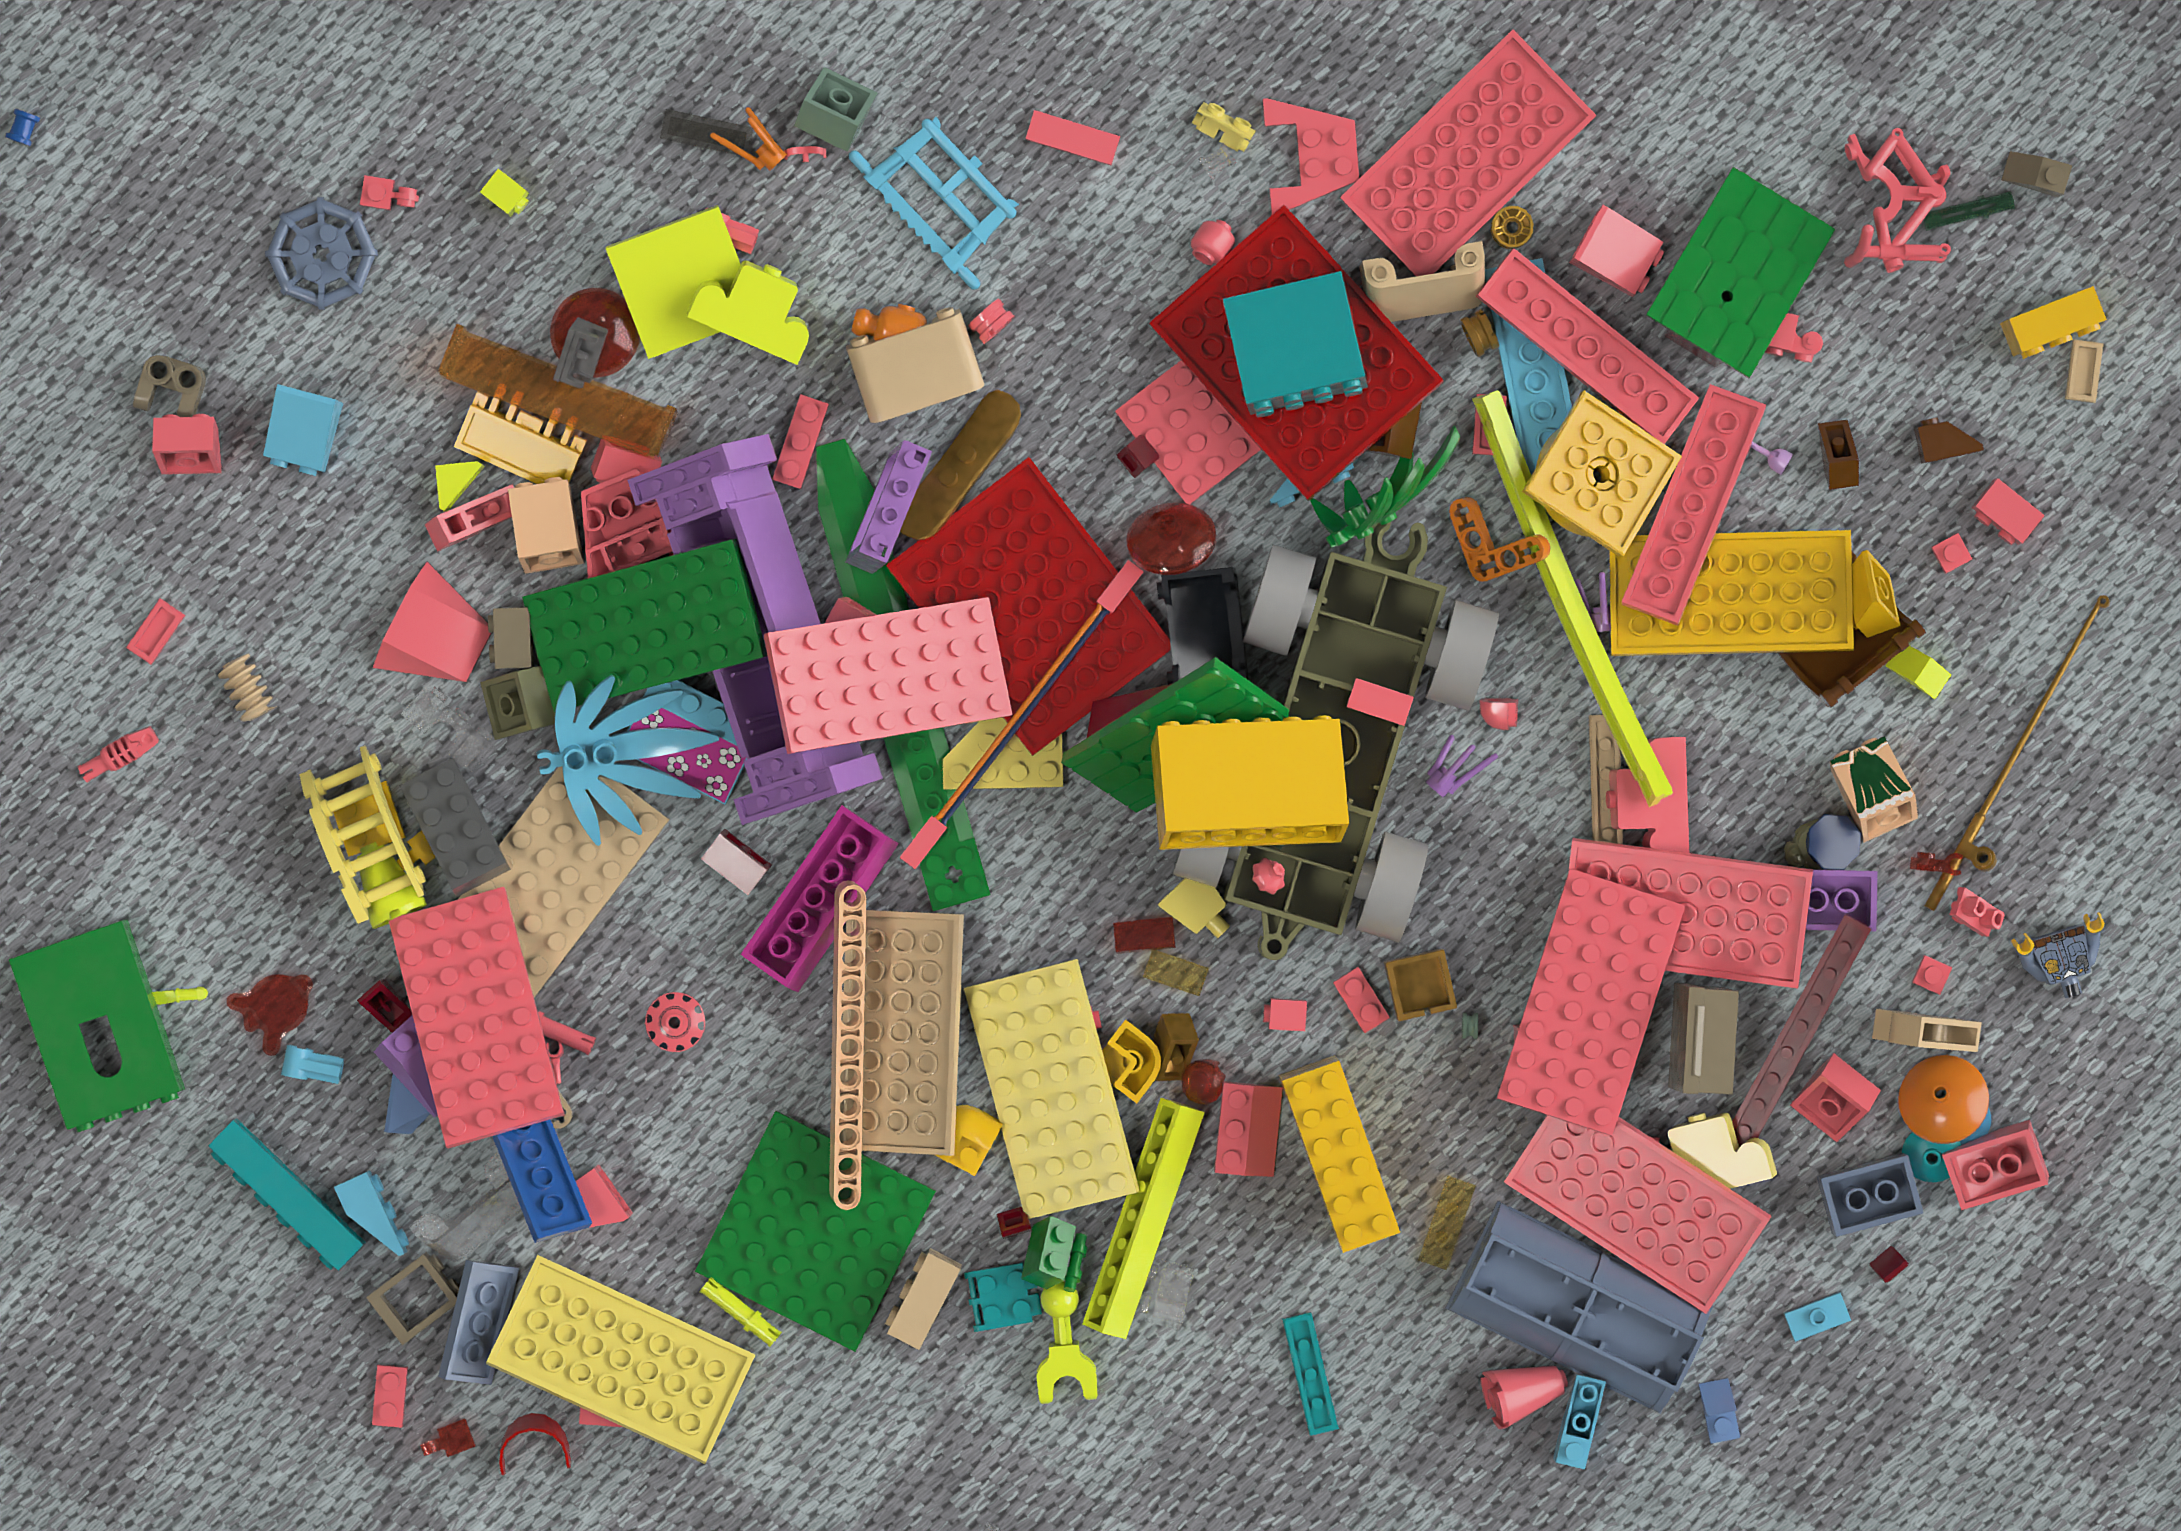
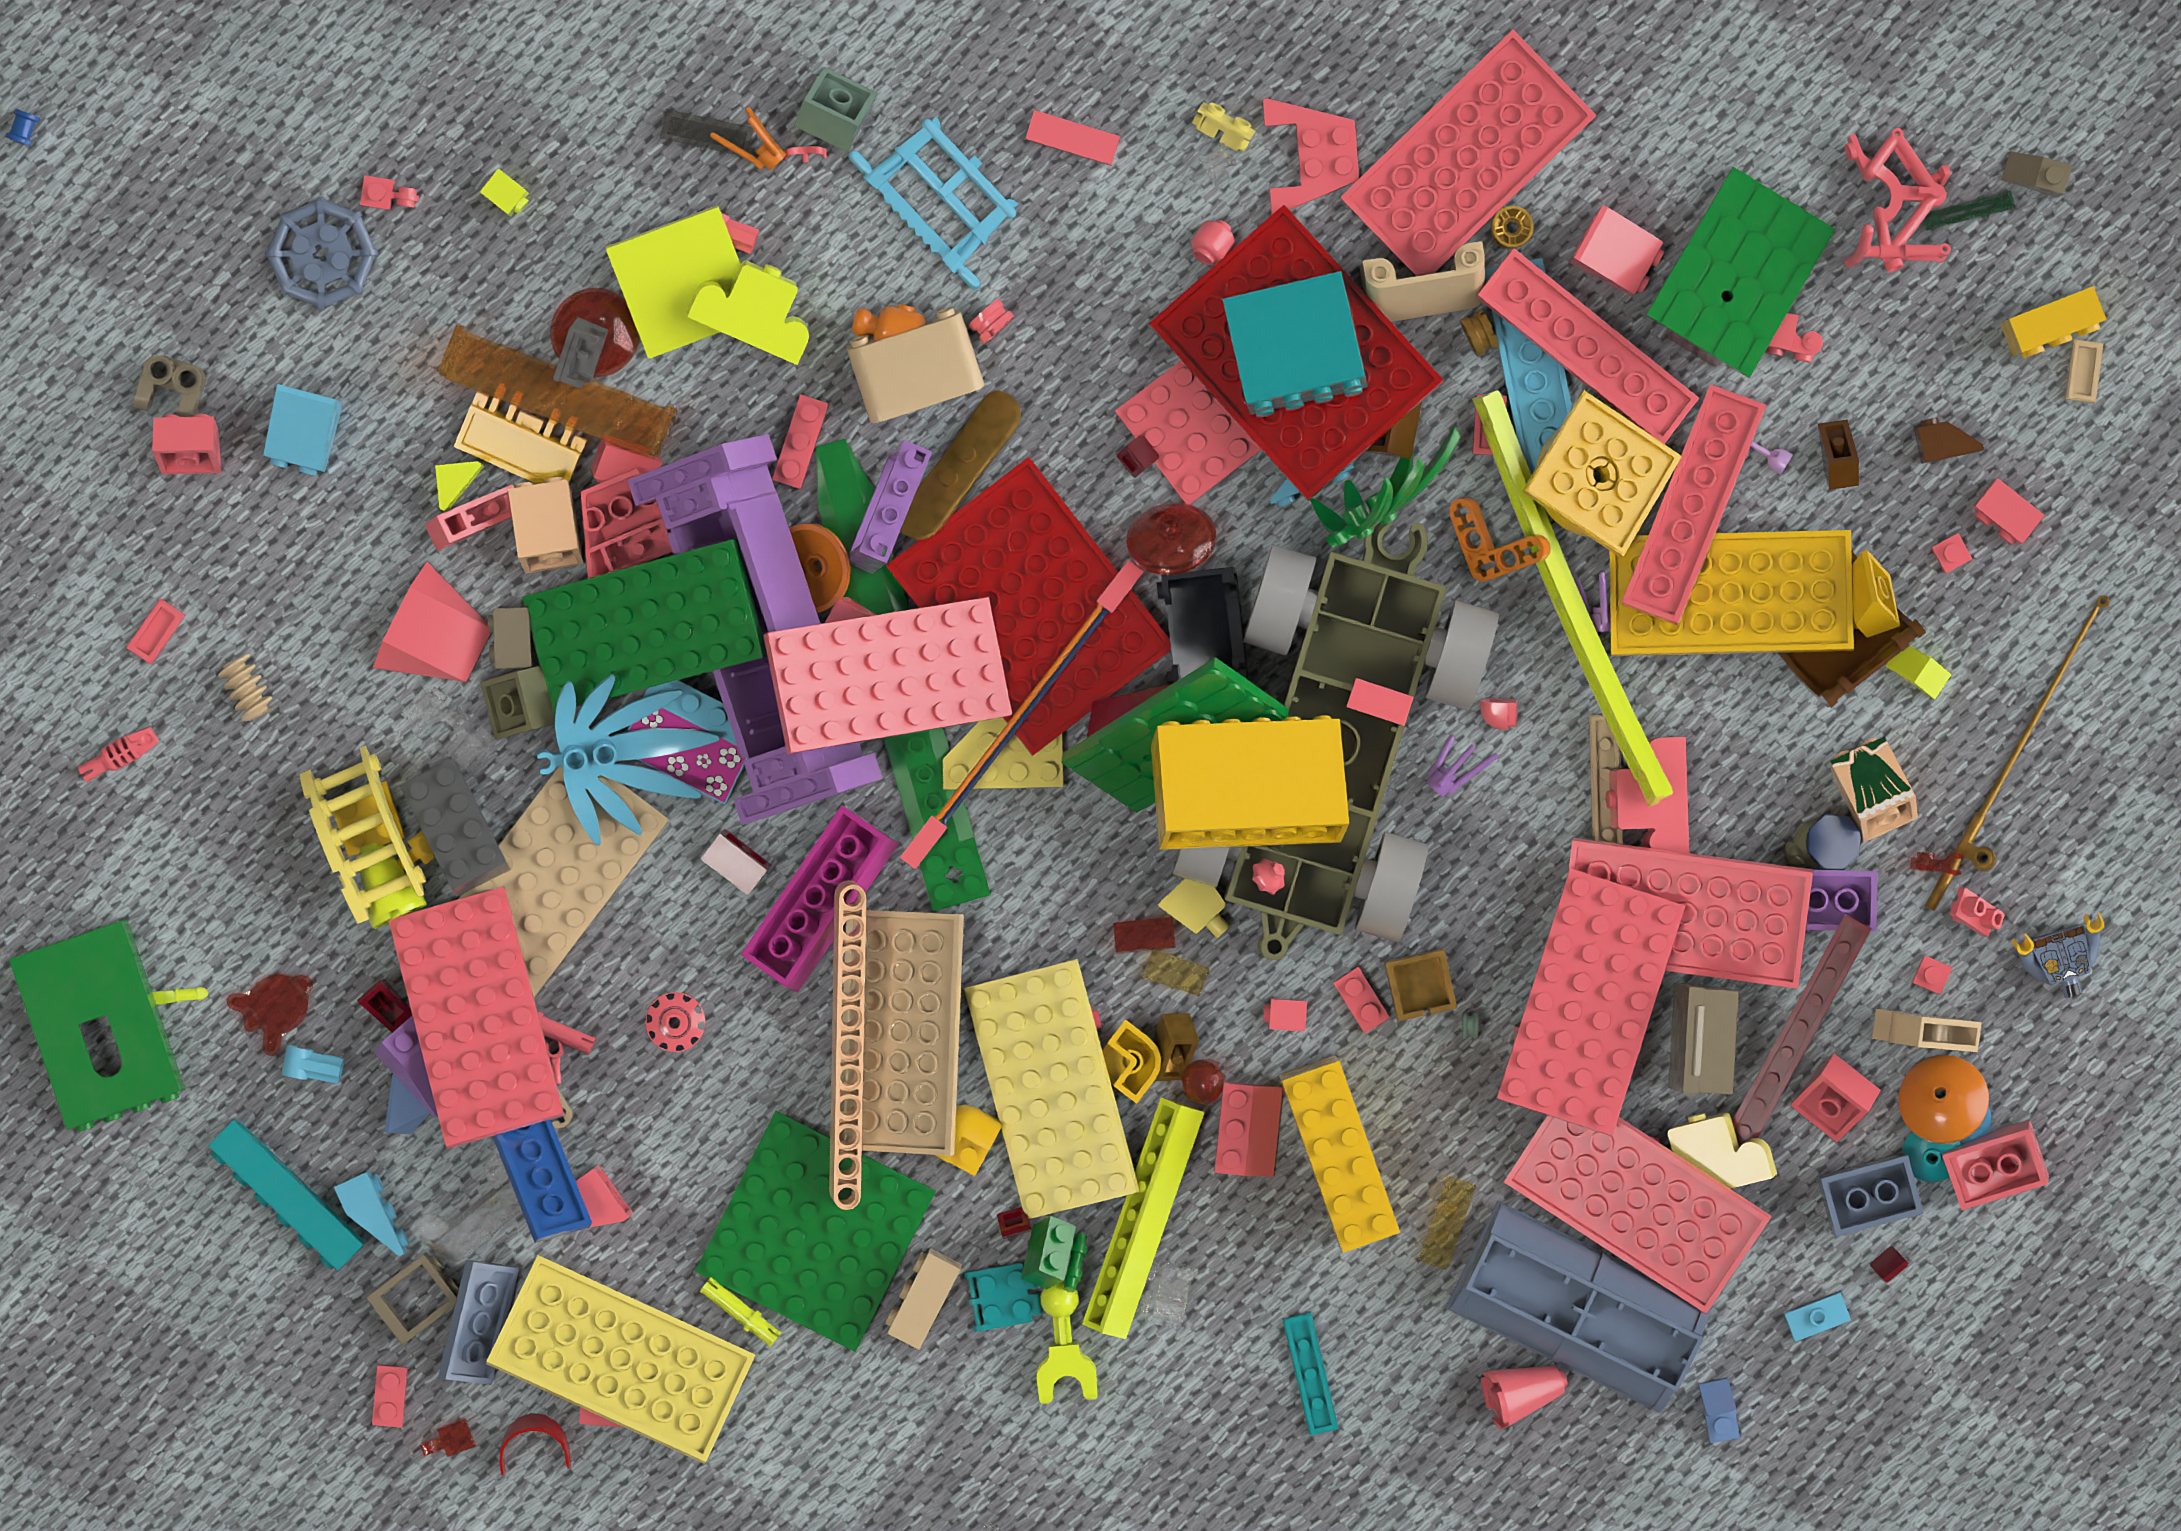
medium azure slope [1553,1374,1606,1469] -> none
none -> orange dish [789,523,850,613]

